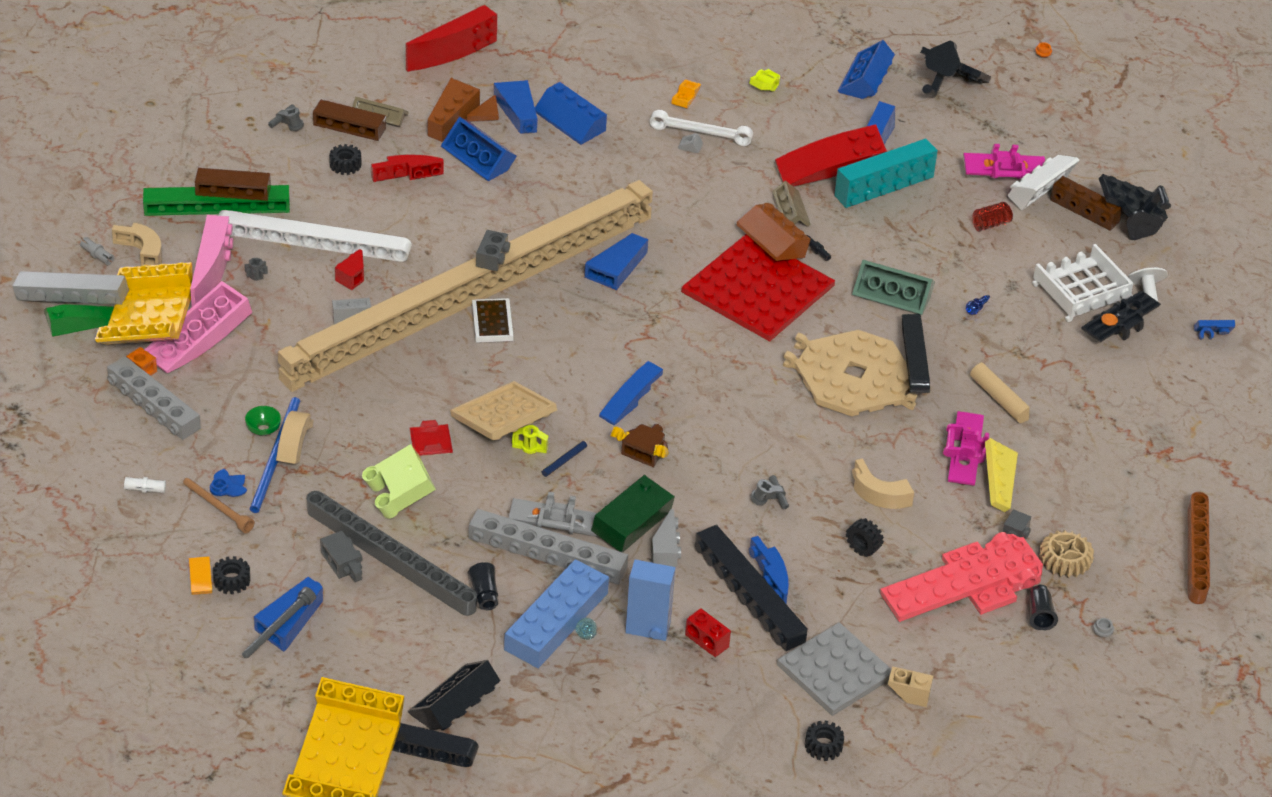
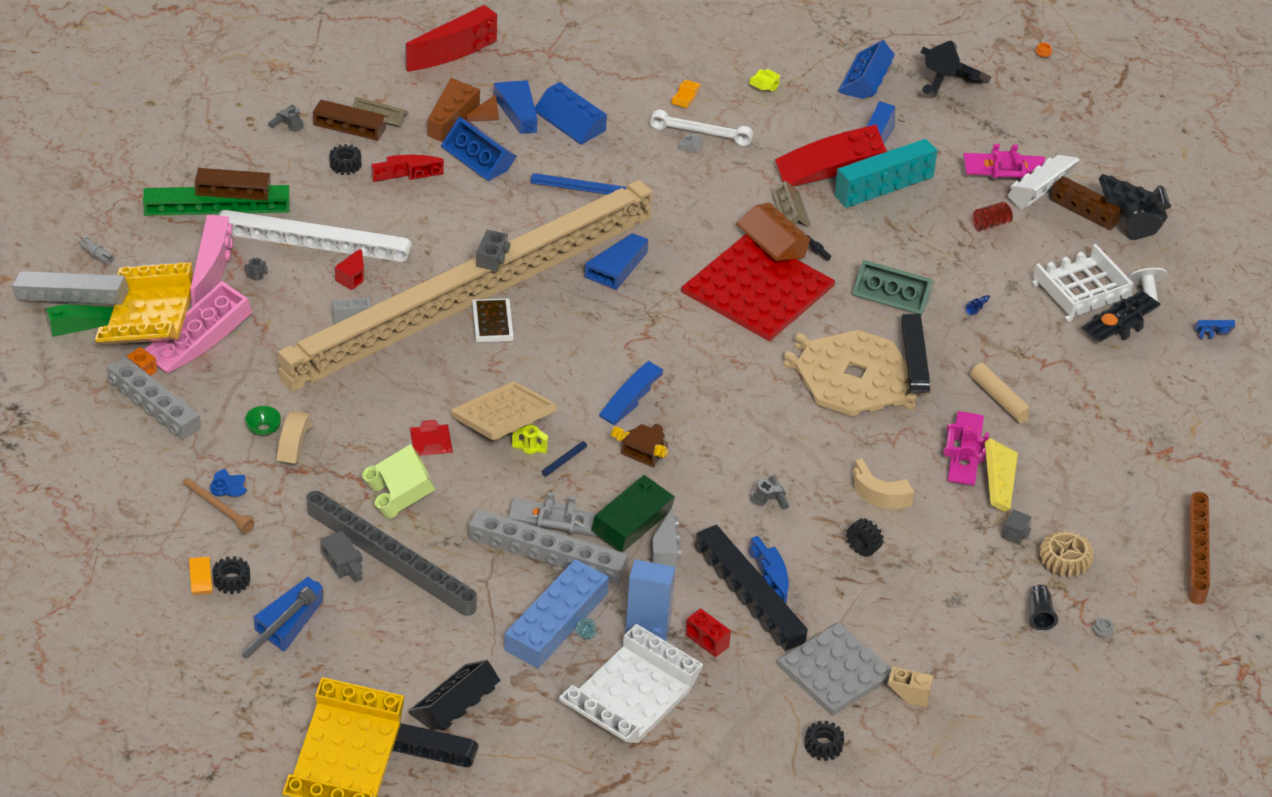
tan arch [112,223,162,266] -> none
white pin [124,477,166,493] -> none
blue piece [250,397,301,513] -> none
black plant [467,562,498,611] -> none
coral piece [880,532,1043,622] -> none
none -> blue axle [531,173,626,195]
none -> white slope [559,624,703,743]

